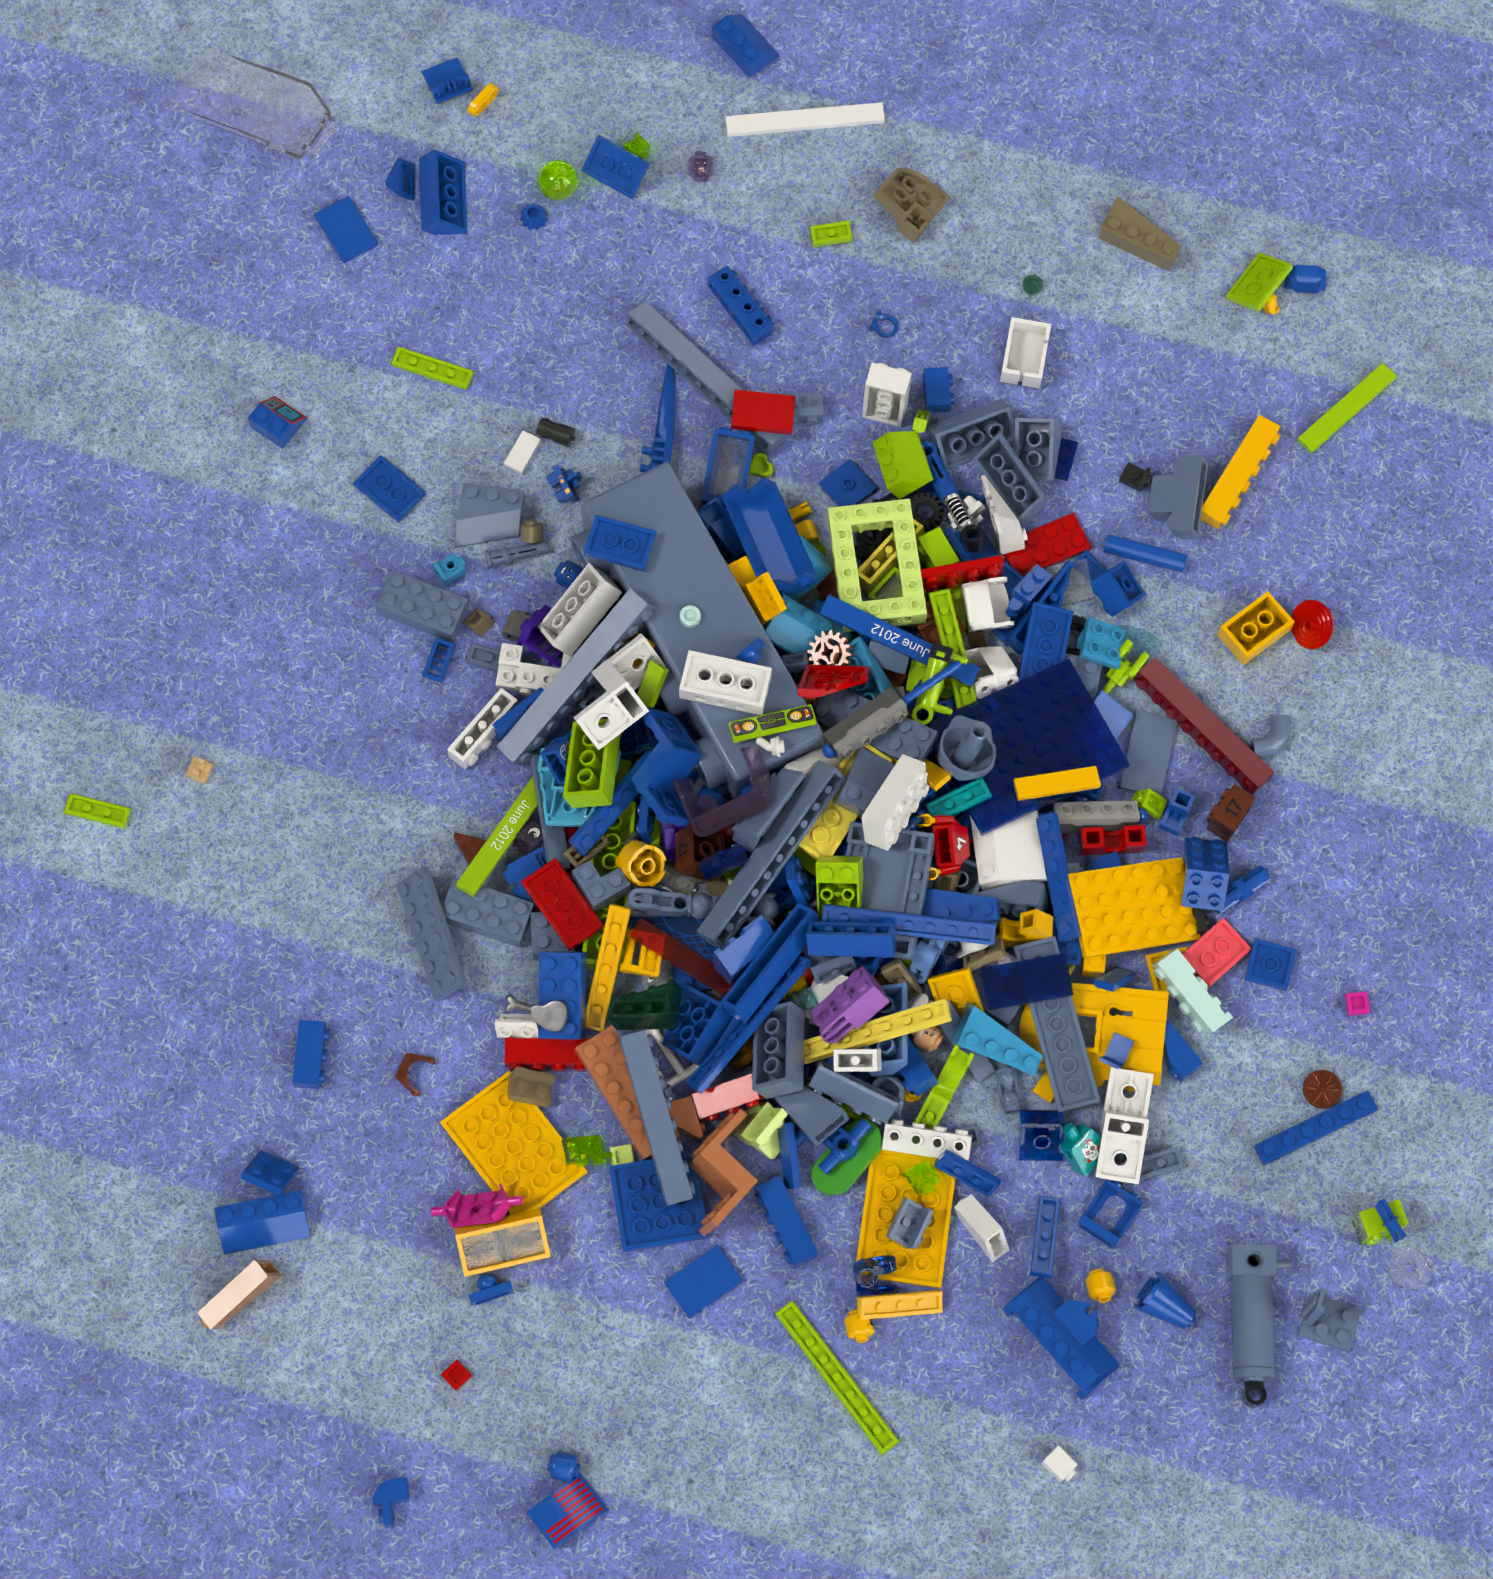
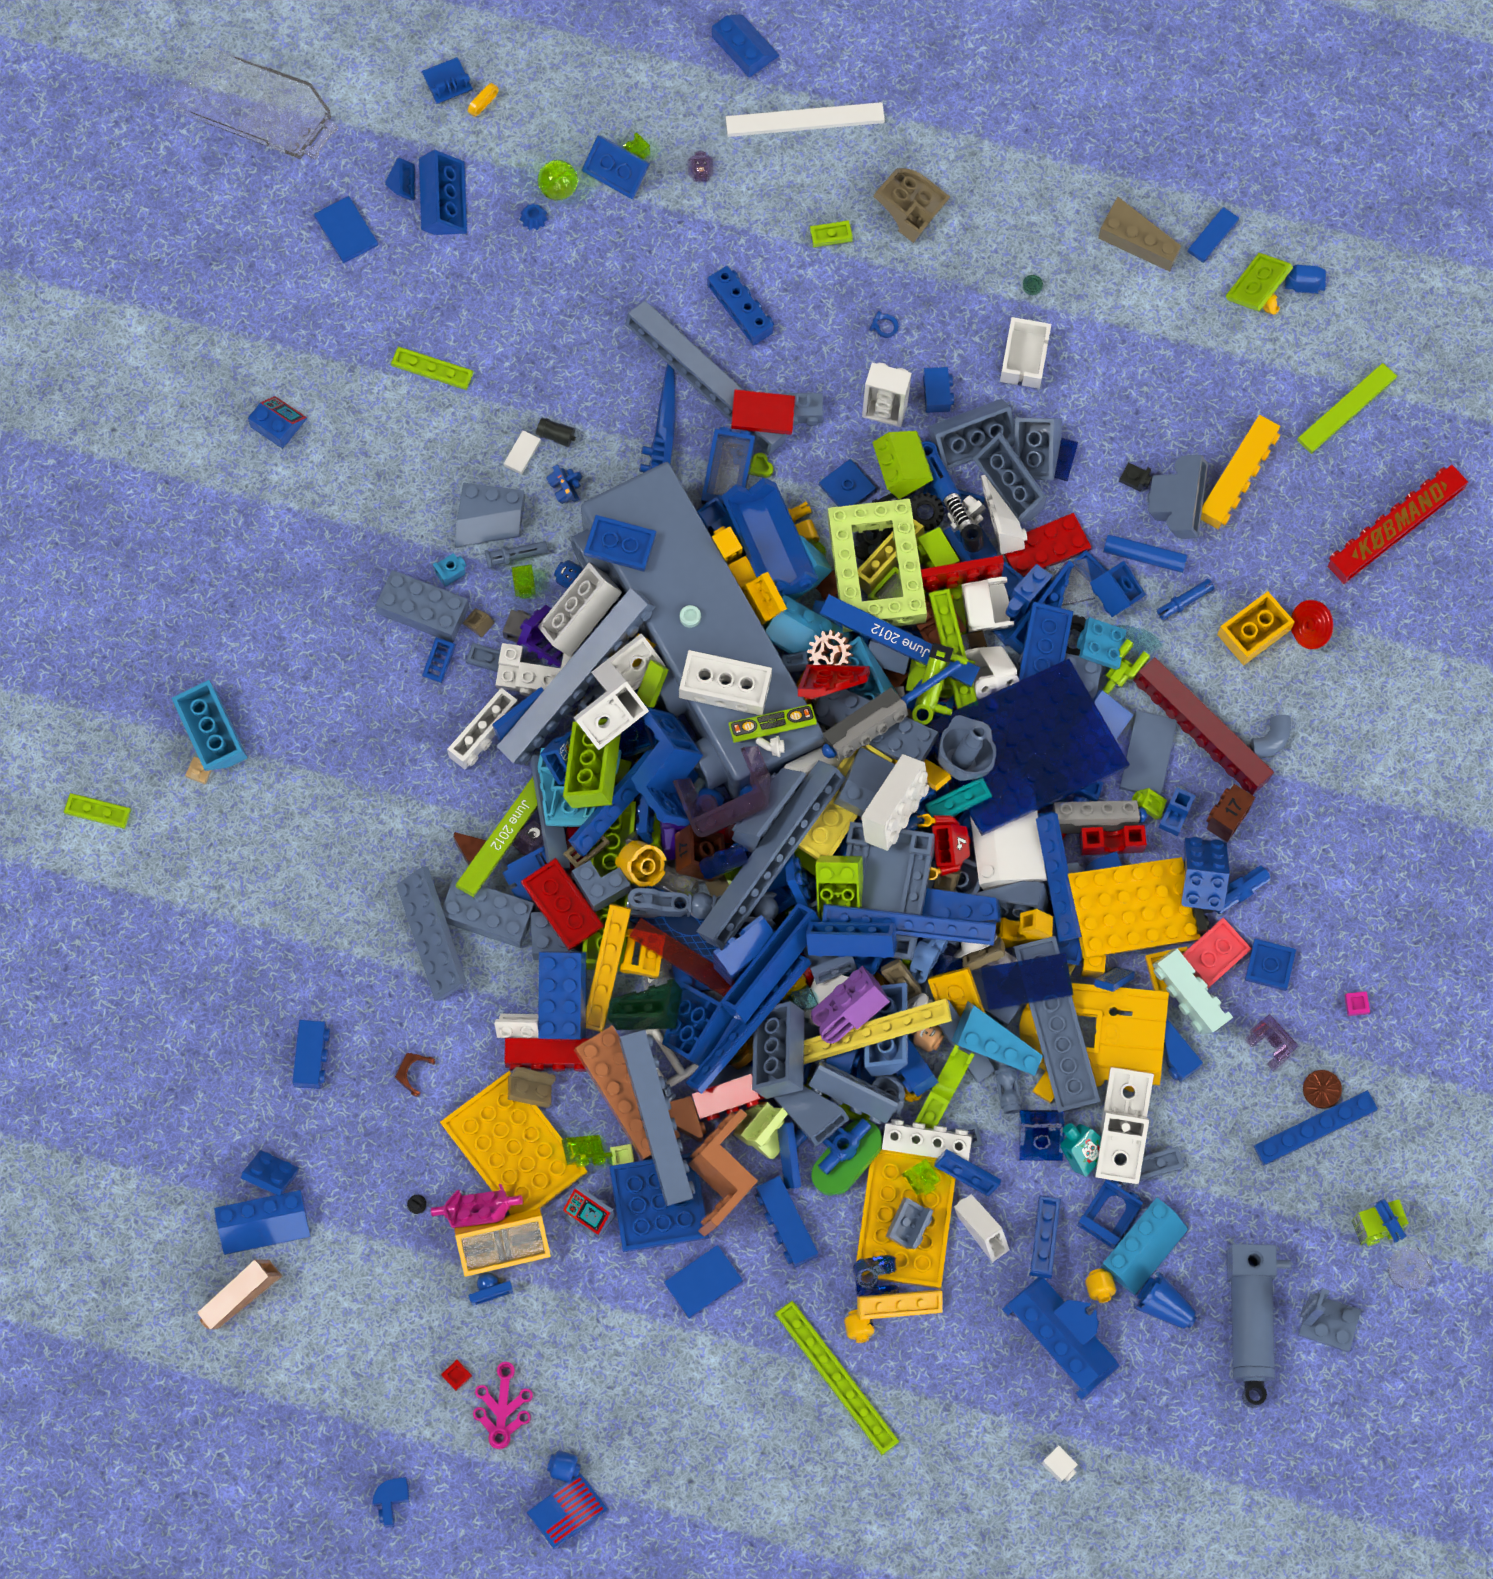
blue tile [353,455,426,523] -> none
flat silver piece [505,994,568,1032] -> none
dark tan plate [521,519,543,543] -> none
blue piece [736,637,766,664] -> none
white brick [834,1048,882,1072] -> none
lime piece [912,409,931,433] -> none
yellow tile [1013,766,1101,801] -> none
bracket [1098,1032,1134,1069] -> none
none -> dark azure slope [171,680,248,771]
none -> black piece [407,1195,427,1214]
none -> dark pink plant [473,1362,533,1449]
none -> clear neon green brick [511,564,536,599]
none -> slope [563,1185,614,1239]
none -> yellow brick [712,526,743,565]
none -> dark azure slope [1100,1197,1188,1296]
none -> blue pin [1156,579,1215,620]
none -> blue tile [1187,207,1239,263]
none -> clear purple panel [1245,1014,1299,1072]
none -> red brick [1327,464,1468,584]

